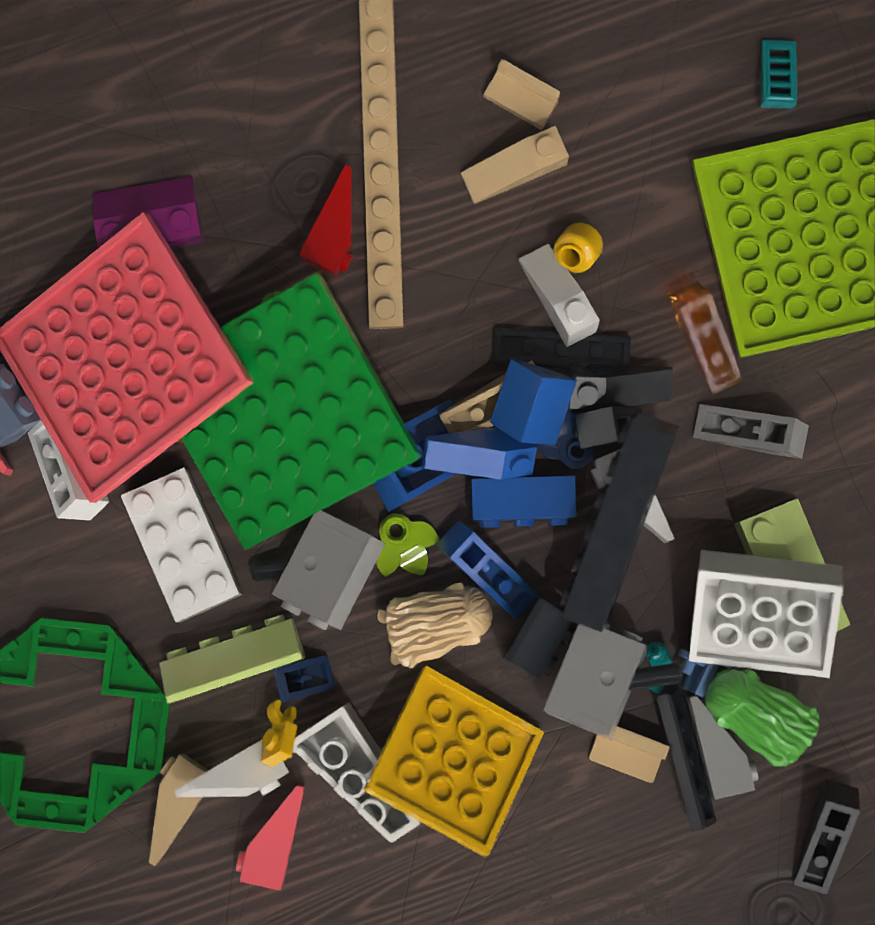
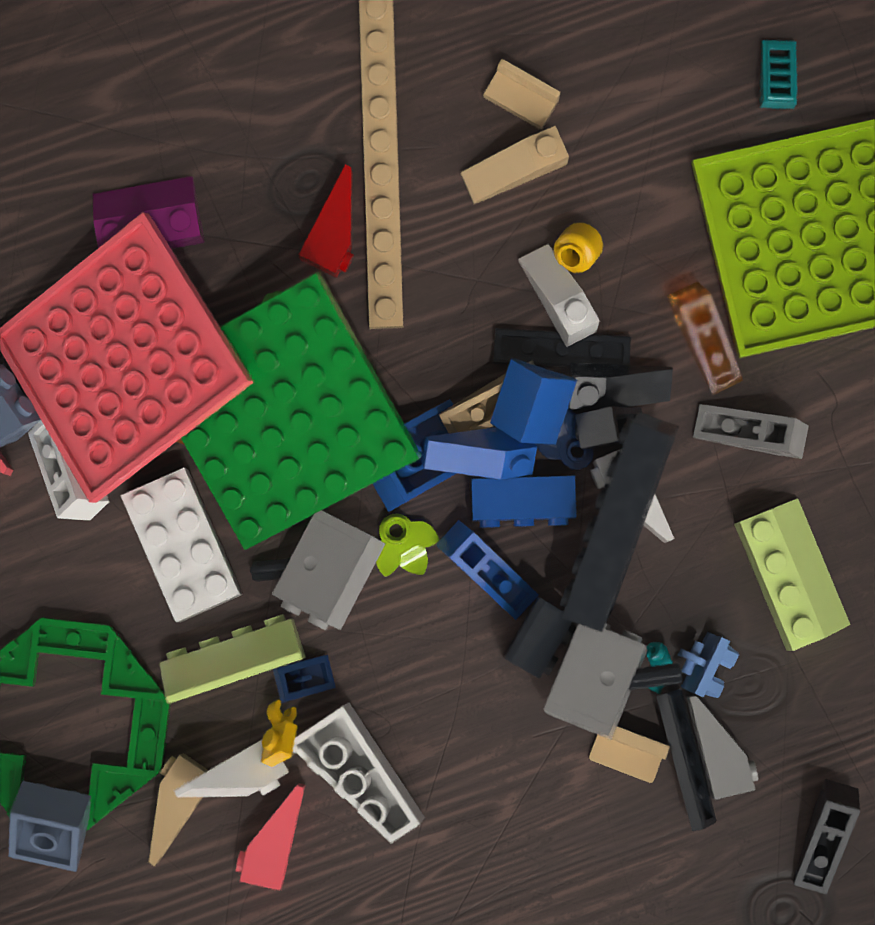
yellow plate [363,666,544,857] -> none
tan hair [377,583,493,668] -> none
white slope [689,550,843,678] -> none
bright green hair [705,668,819,767] -> none
none -> sand blue slope [9,781,91,872]

